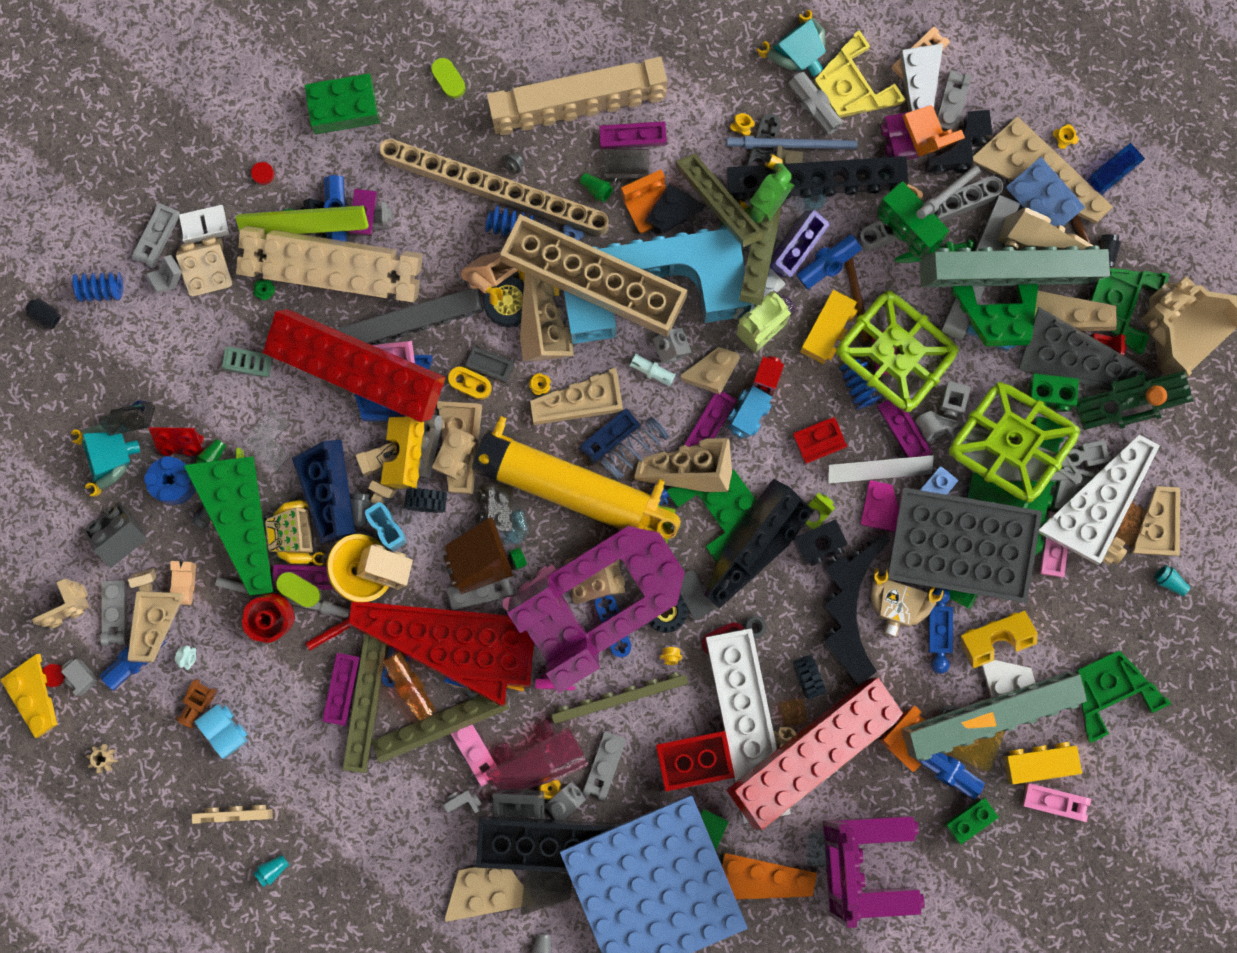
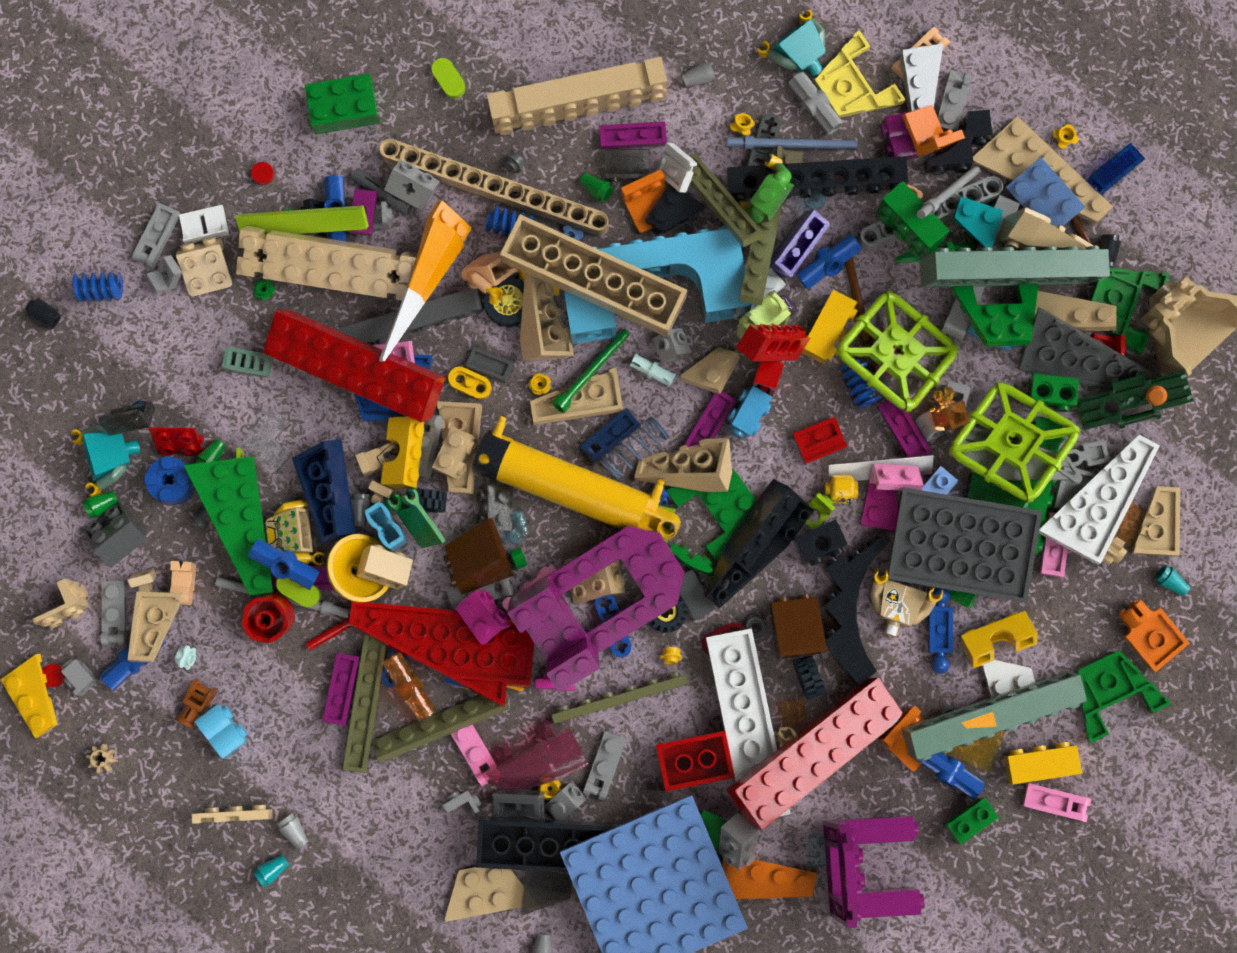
none -> green cone [82,490,119,519]
none -> blue piece [248,539,320,590]
none -> light grey cone [276,813,308,849]
none -> dark grey pin [351,168,413,216]
none -> light orange plate [379,200,472,361]
none -> light grey brick [384,160,440,211]
none -> green flag [384,489,446,548]
none -> dark pink bracket [455,589,510,645]
none -> green piece [551,329,630,414]
none -> white plate [655,142,697,193]
none -> green slope [670,543,713,575]
none -> light grey cone [682,62,716,87]
none -> light grey brick [718,813,759,870]
none -> red brick [736,323,811,361]
none -> reddish brown slope [770,594,827,659]
none -> yellow head [824,474,858,504]
none -> bright pink bracket [869,463,923,491]
none -> clear orange brick [930,387,970,430]
none -> teal wing [953,197,1004,248]
none -> orange plate [1119,600,1190,673]

